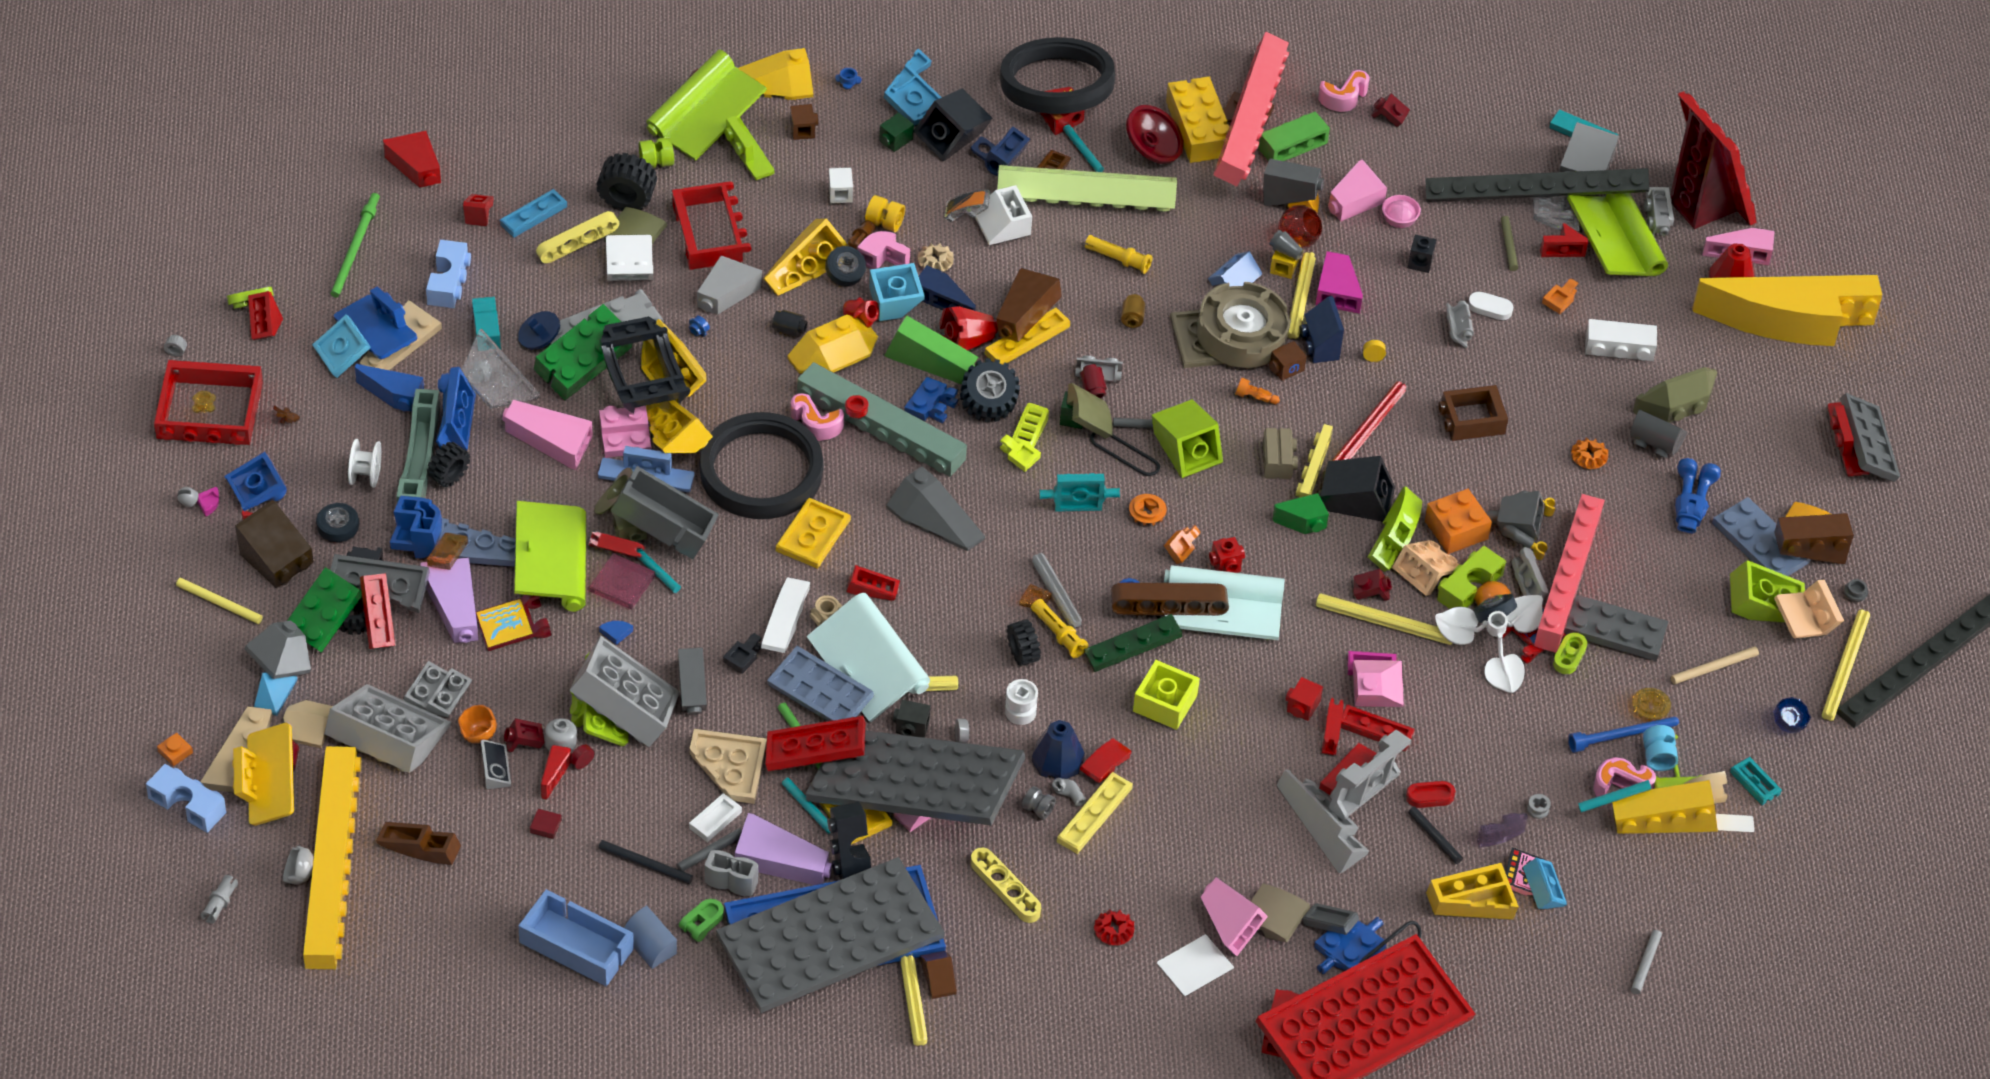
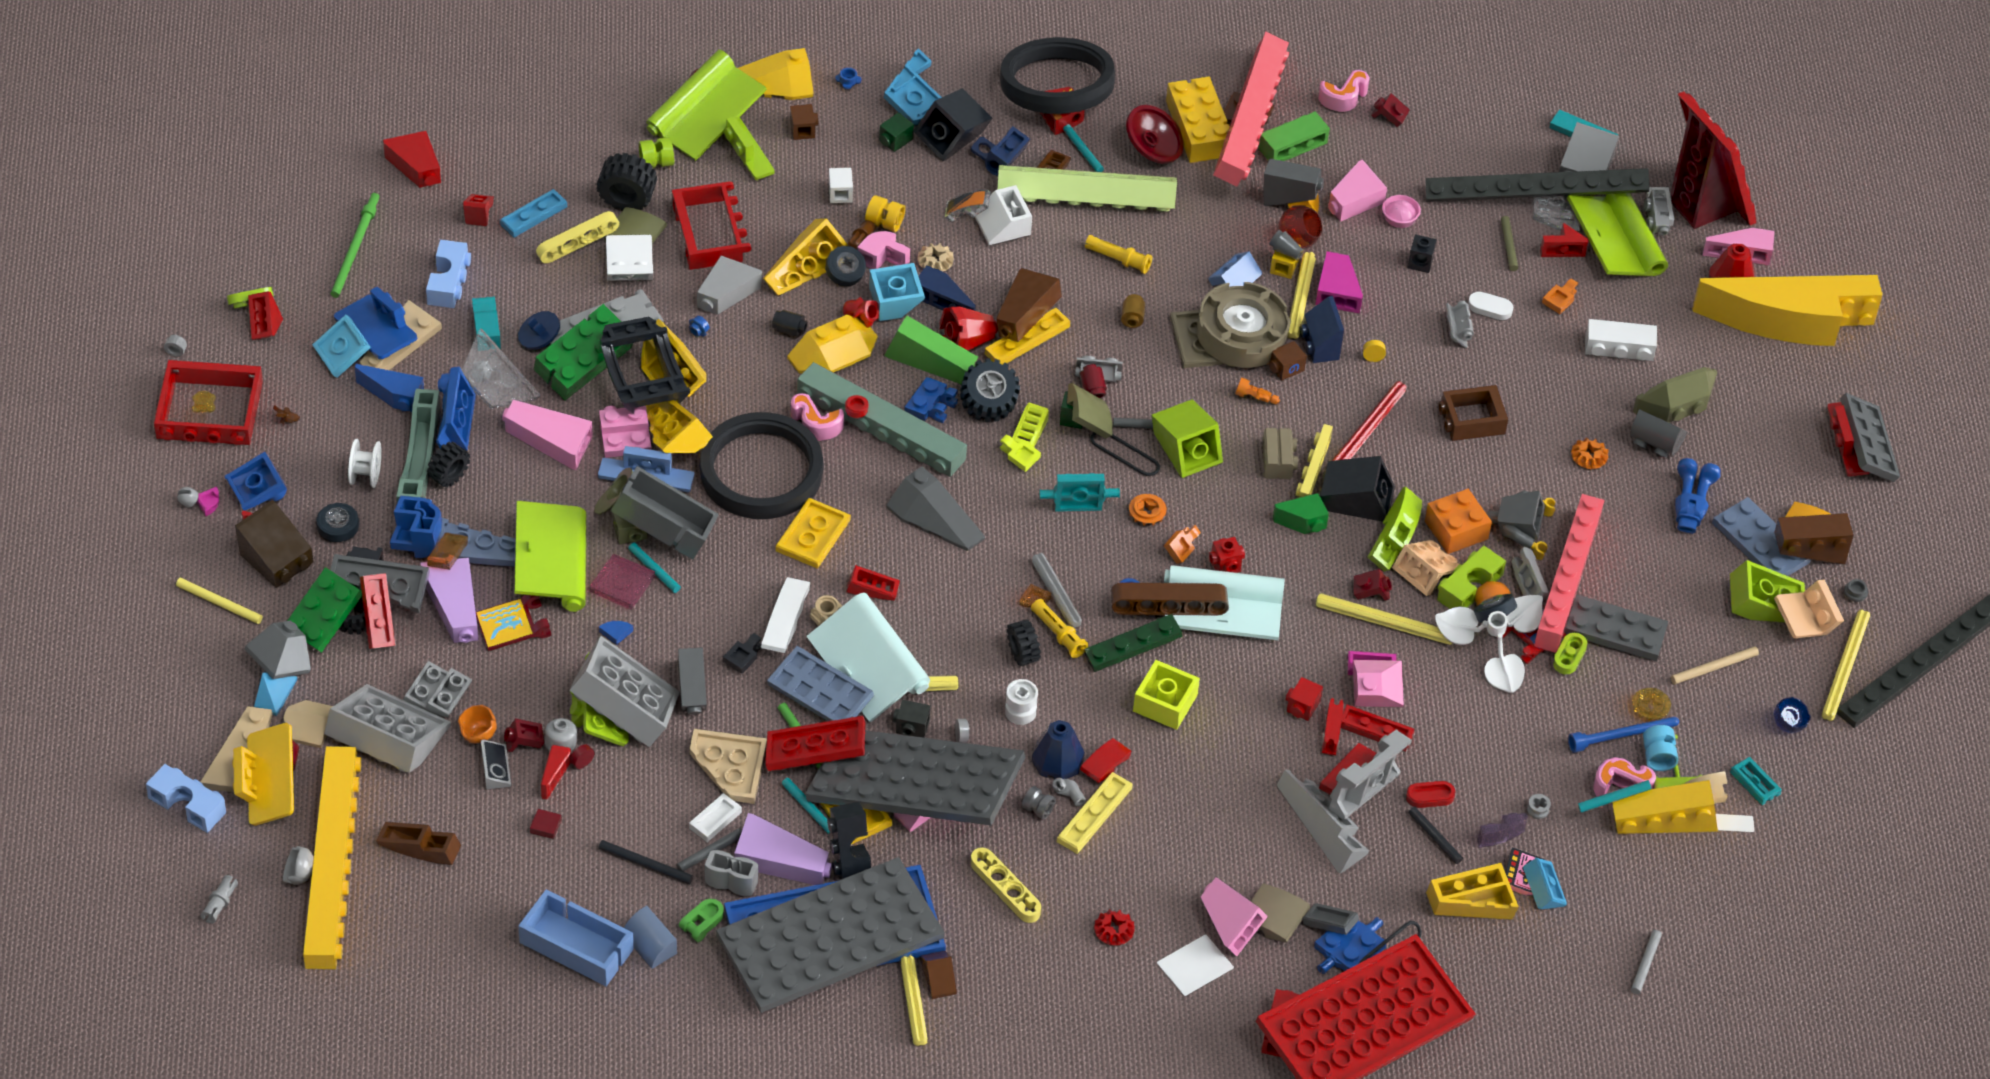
orange plate [157,733,193,767] -> none
red piece [588,532,645,558] -> none

